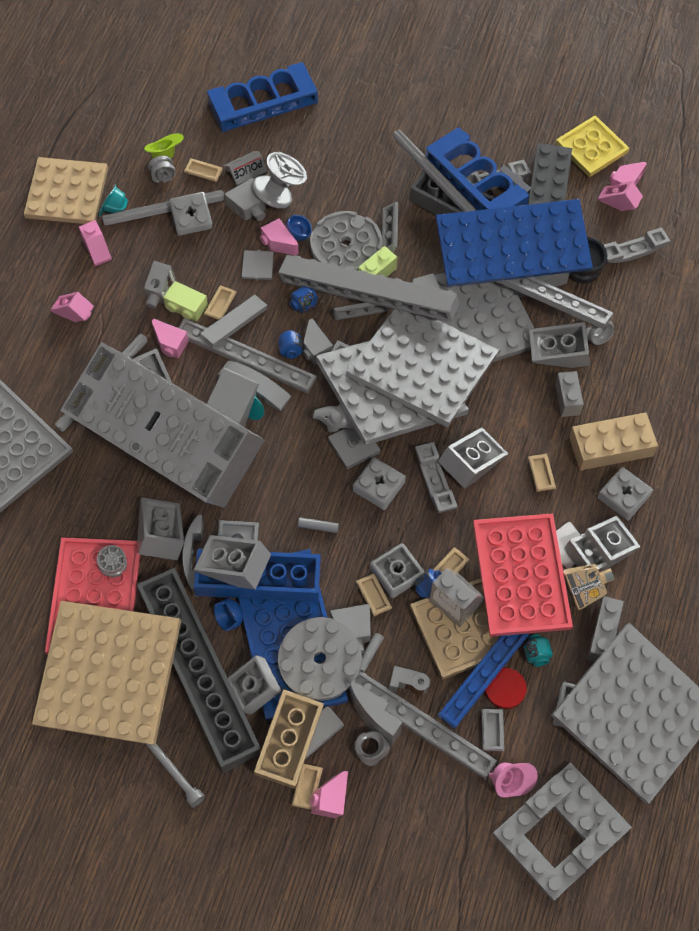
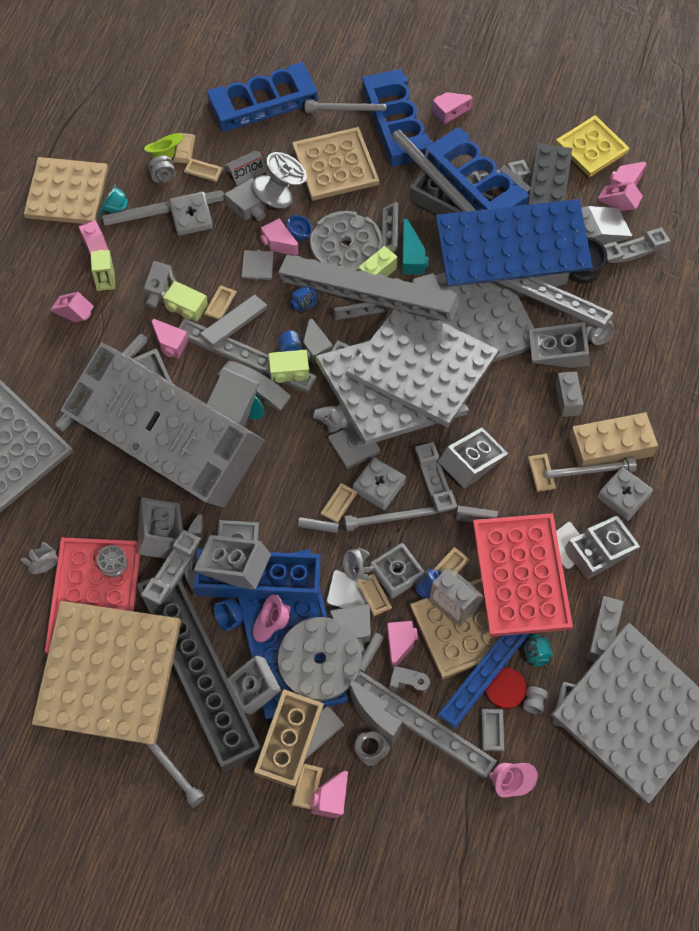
light grey piece [492,762,632,902] -> none
torso [563,564,615,610] -> none
none -> light grey piece [20,542,58,574]
none -> yellowish green brick [91,250,115,291]
none -> light grey slope [141,530,201,605]
none -> tan tile [173,133,195,164]
none -> bright pink piece [253,594,291,642]
none -> yellowish green brick [269,350,309,383]
none -> tan plate [292,127,379,201]
none -> light grey piece [305,100,387,114]
none -> tan tile [321,483,358,523]
none -> white sticker [327,570,366,608]
none -> light grey piece [343,548,374,581]
none -> light grey piece [344,507,437,532]
none -> blue fence [362,69,433,167]
none -> bright pink slope [387,621,418,669]
none -> teal slope [402,219,429,274]
none -> bright pink slope [432,92,473,125]
none -> light grey tile [456,506,498,523]
none -> light grey wheel [523,686,548,714]
none -> light grey piece [544,457,637,478]
none -> light grey slope [581,206,632,245]

